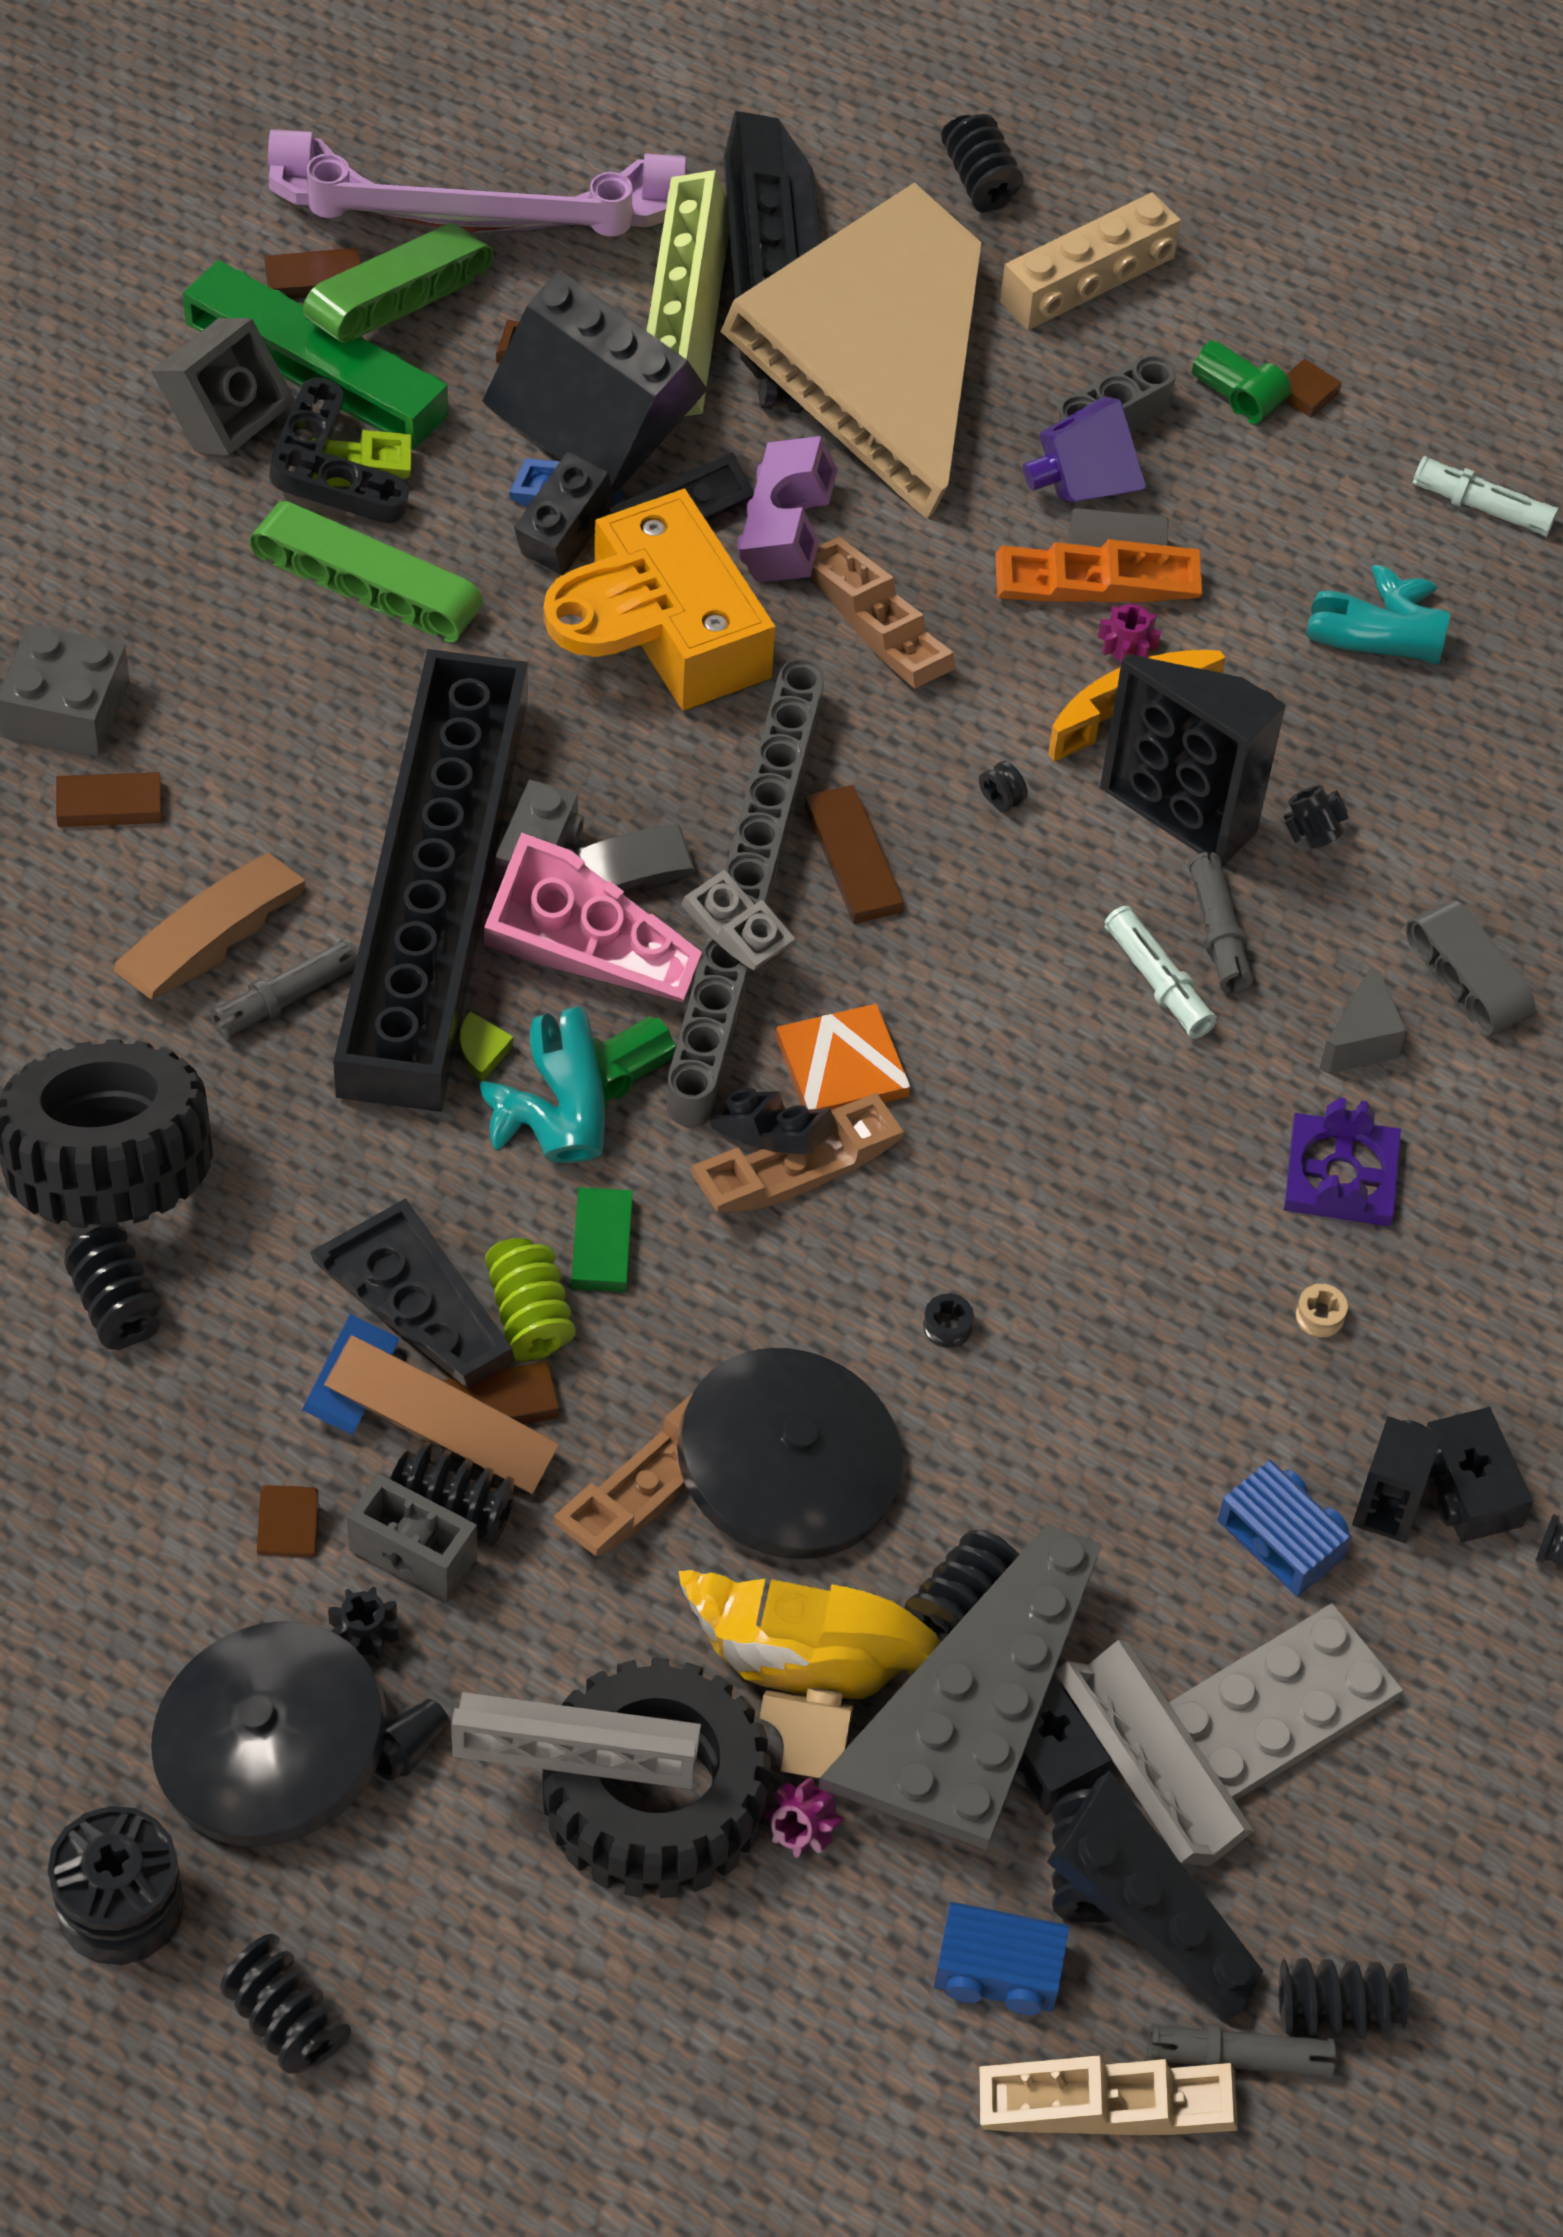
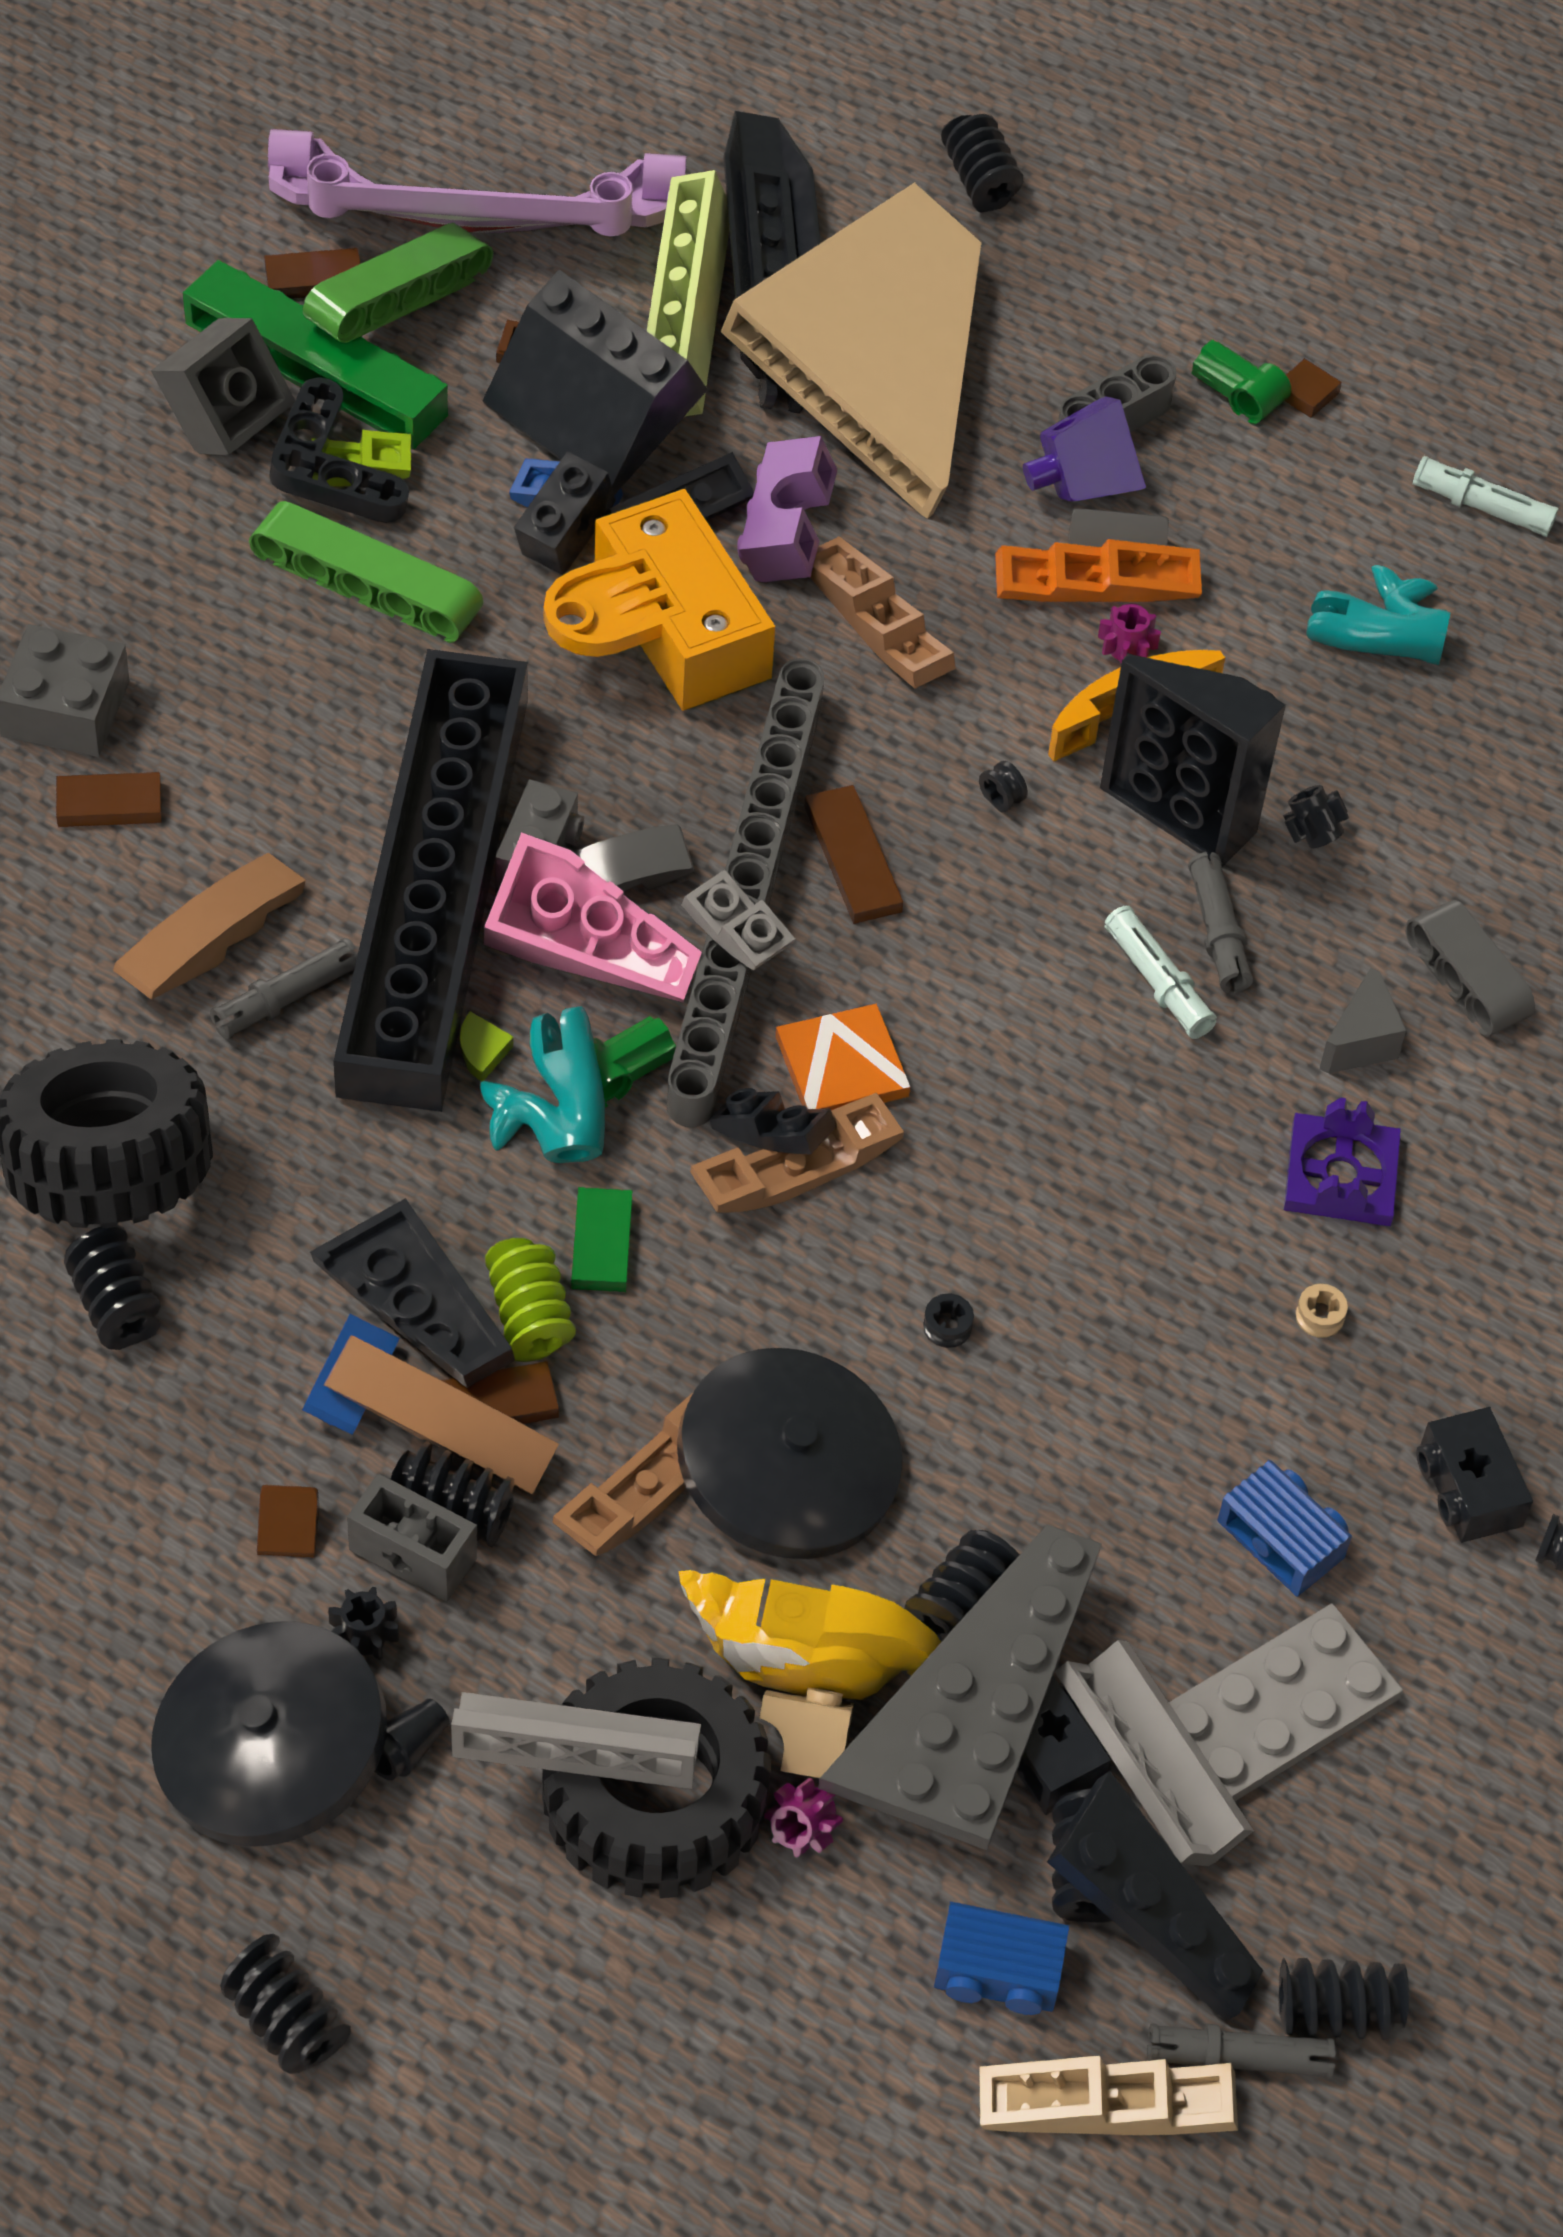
black wheel [47,1806,184,1965] -> none
tan brick [1000,192,1181,330] -> none
black brick [1352,1416,1442,1544] -> none

